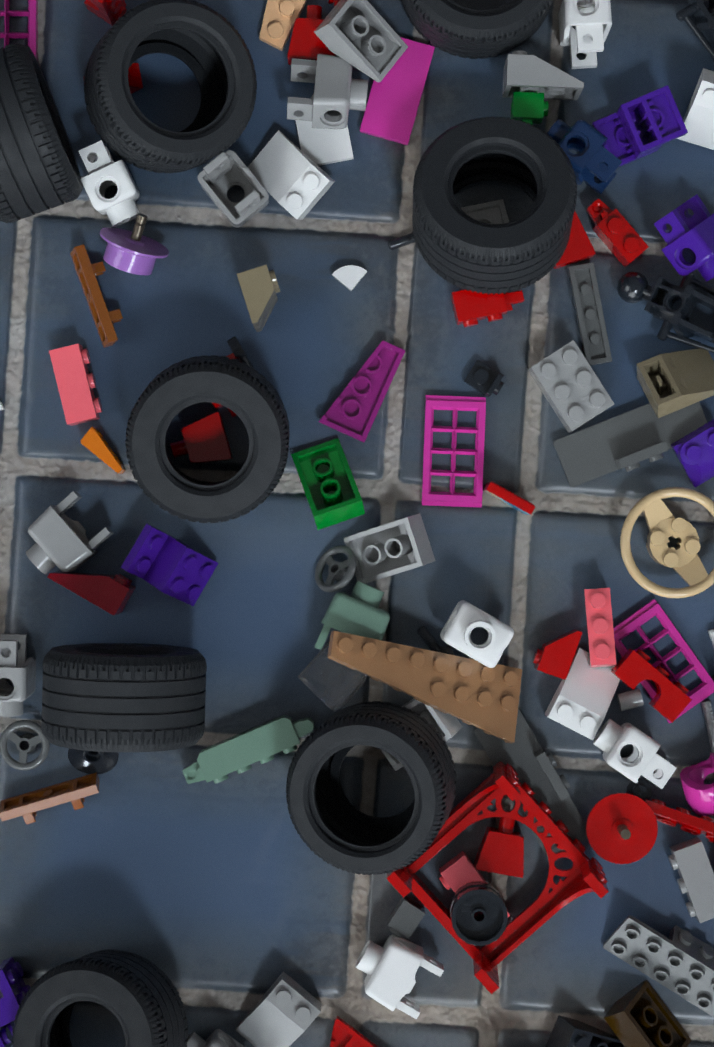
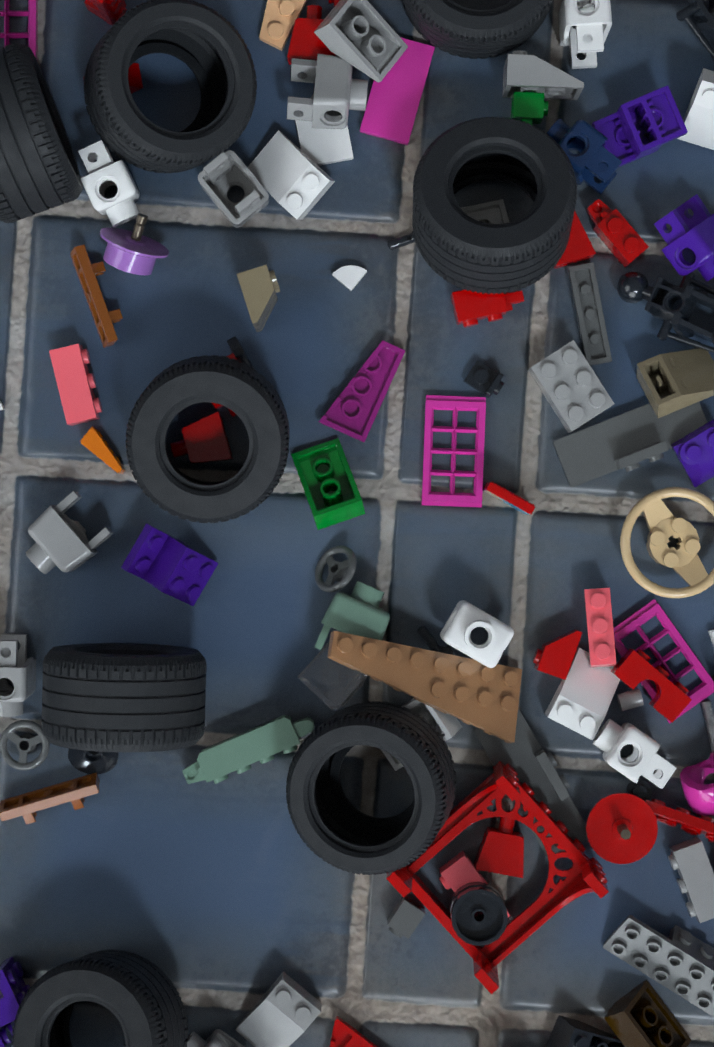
dark red slope [47,572,136,616] -> none
light grey slope [344,513,436,584] -> none
white piece [355,934,444,1019] -> none

